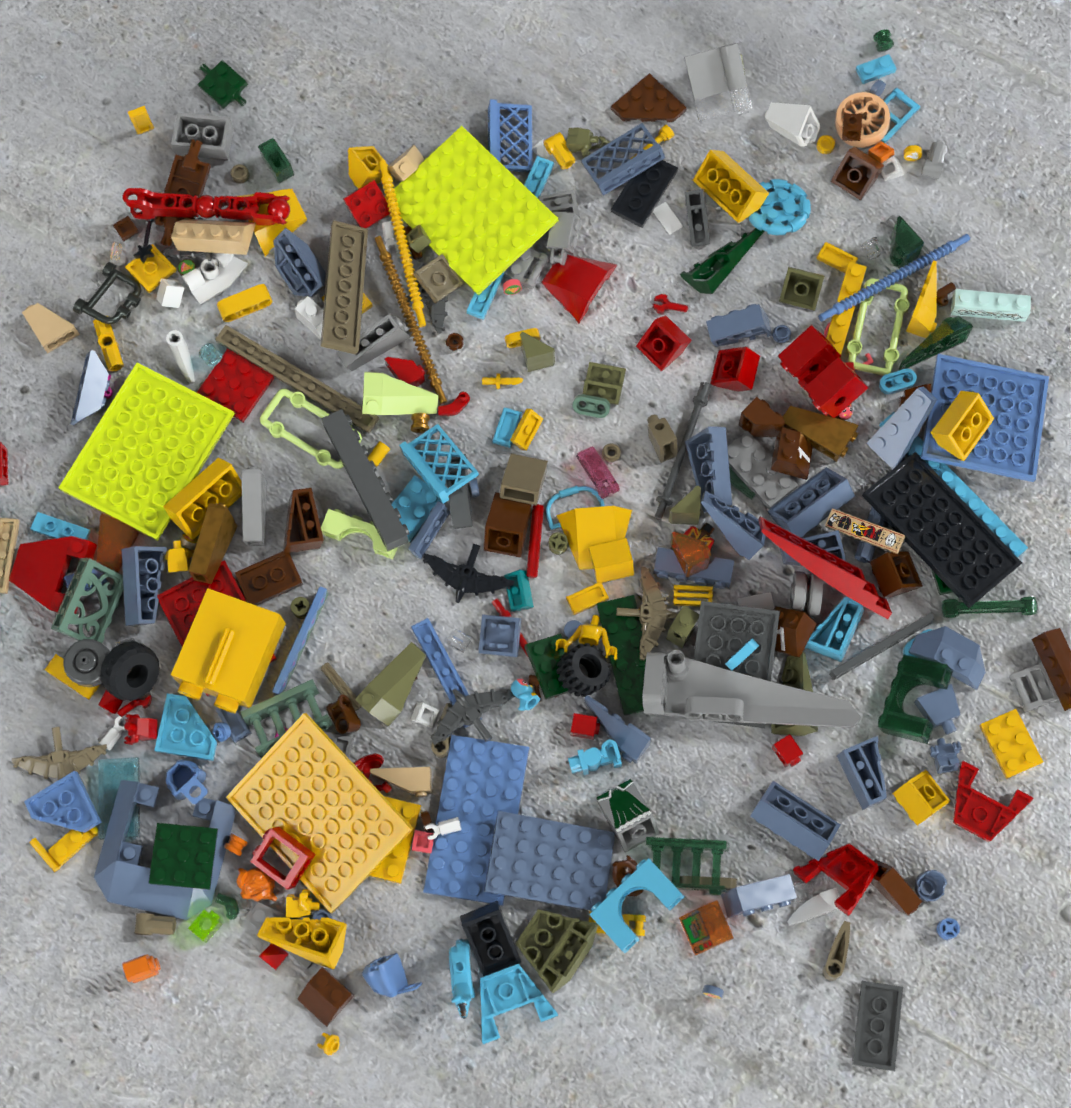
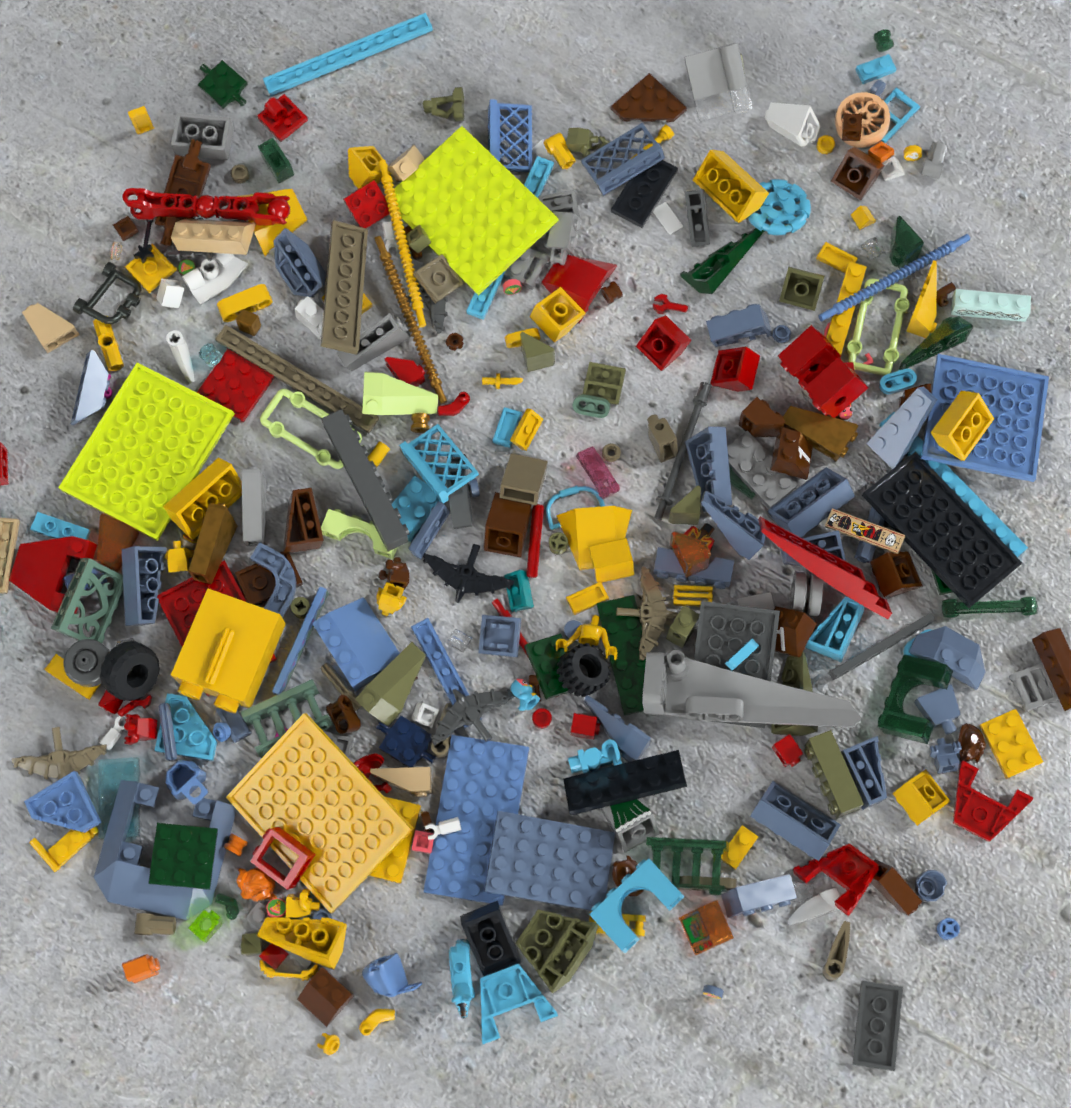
none -> sand blue axle [158,703,177,761]
none -> pearl gold slope [236,310,261,336]
none -> olive slope [241,932,263,955]
none -> sand blue plate [250,542,296,618]
none -> red plate [257,94,308,142]
none -> yellow piece [259,959,319,981]
none -> medium azure plate [263,13,433,96]
none -> tile [266,898,286,917]
none -> medium blue slope [312,597,400,691]
none -> yellow arm [359,1009,395,1036]
none -> yellow piece [376,582,407,616]
none -> dark blue plate [376,715,436,767]
none -> reddish brown piece [379,557,409,590]
none -> olive piece [423,87,464,122]
none -> yellow slope [530,287,586,343]
none -> red tile [532,708,552,729]
none -> black plate [563,750,687,816]
none -> reddish brown wheel [600,281,623,304]
none -> yellow plate [719,825,759,870]
none -> olive brick [803,730,864,819]
none -> yellow slope [851,205,876,230]
none -> reddish brown hat [958,723,986,763]

